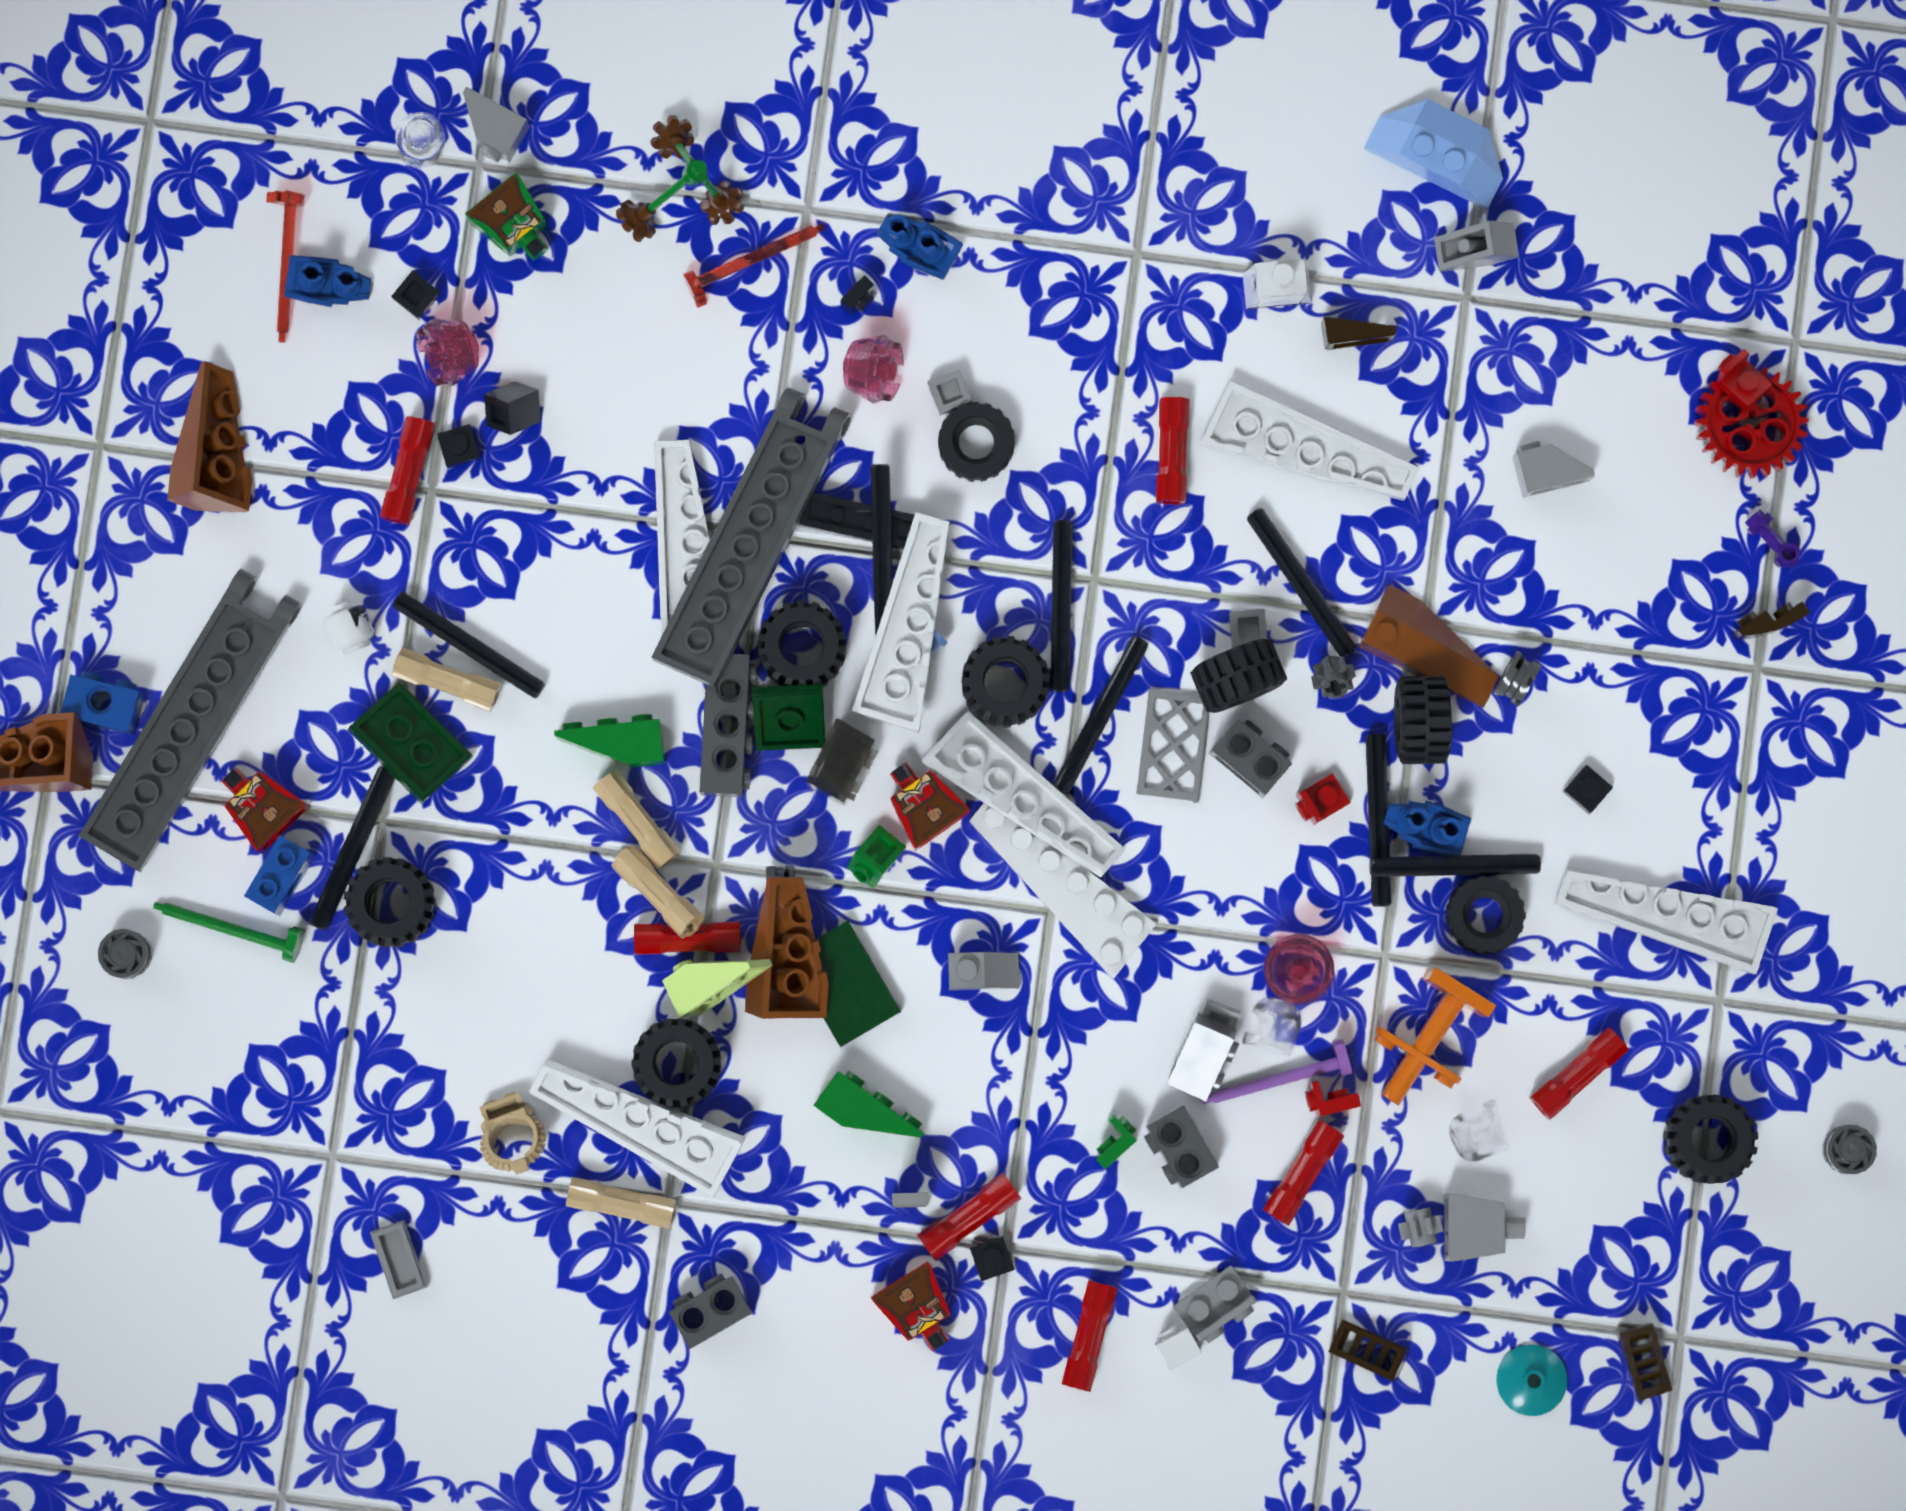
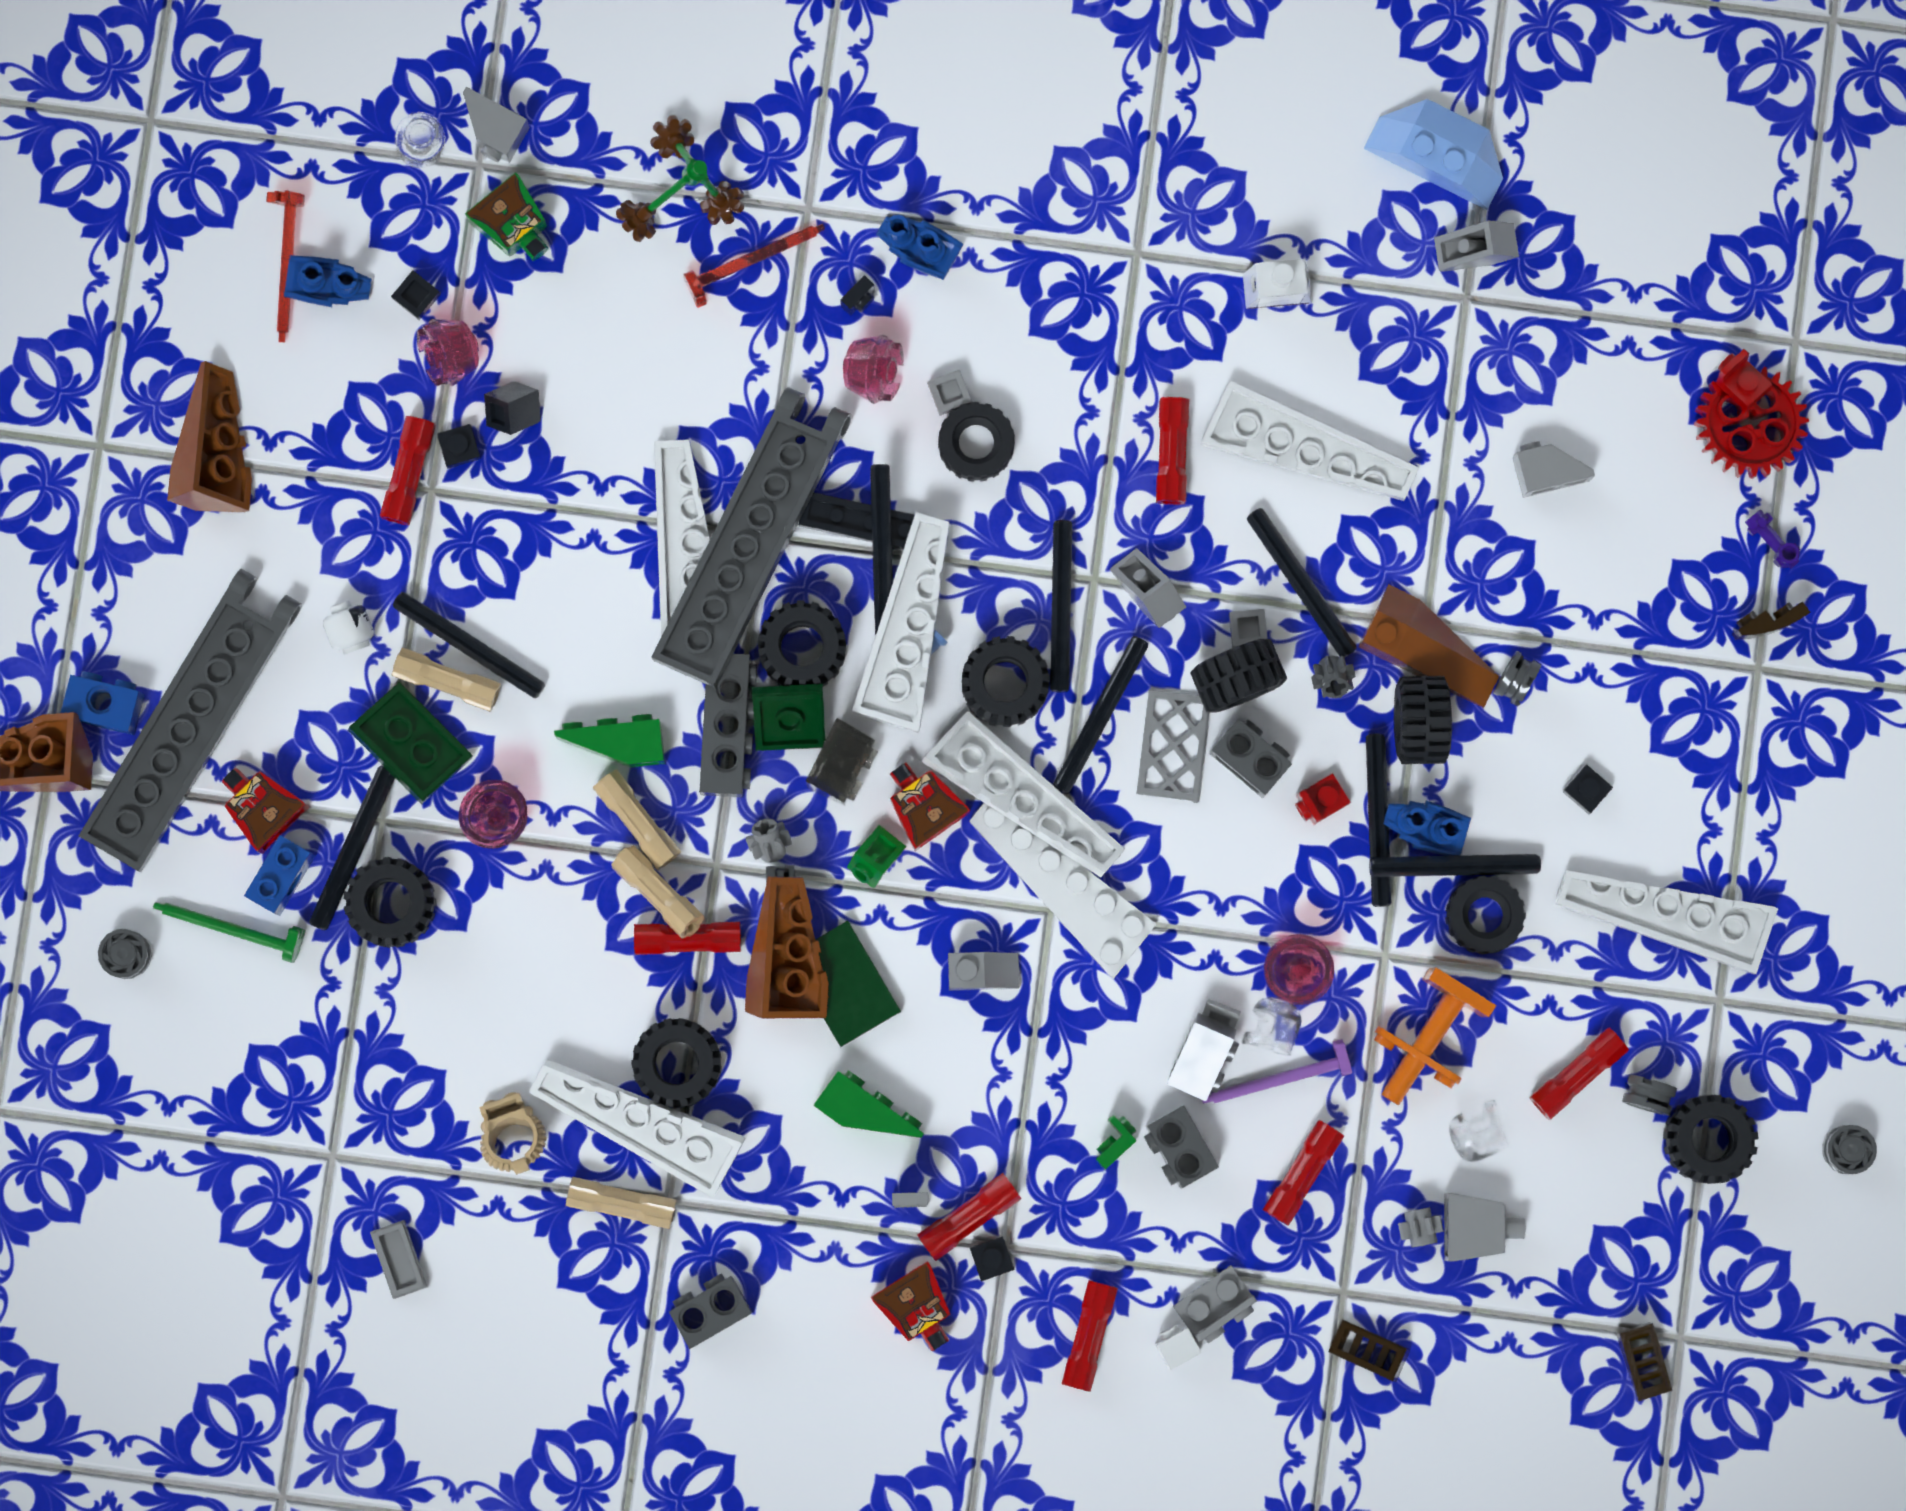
yellowish green slope [662,959,773,1018] -> none
red bracket [1305,1081,1361,1117] -> none
dark brown slope [1321,317,1397,350] -> none
teal dish [1496,1344,1567,1416] -> none
none -> clear pink cone [459,780,527,849]
none -> light grey gear [746,819,792,863]
none -> light grey slope [1110,548,1186,628]
none -> dark grey wheel [1622,1075,1677,1116]

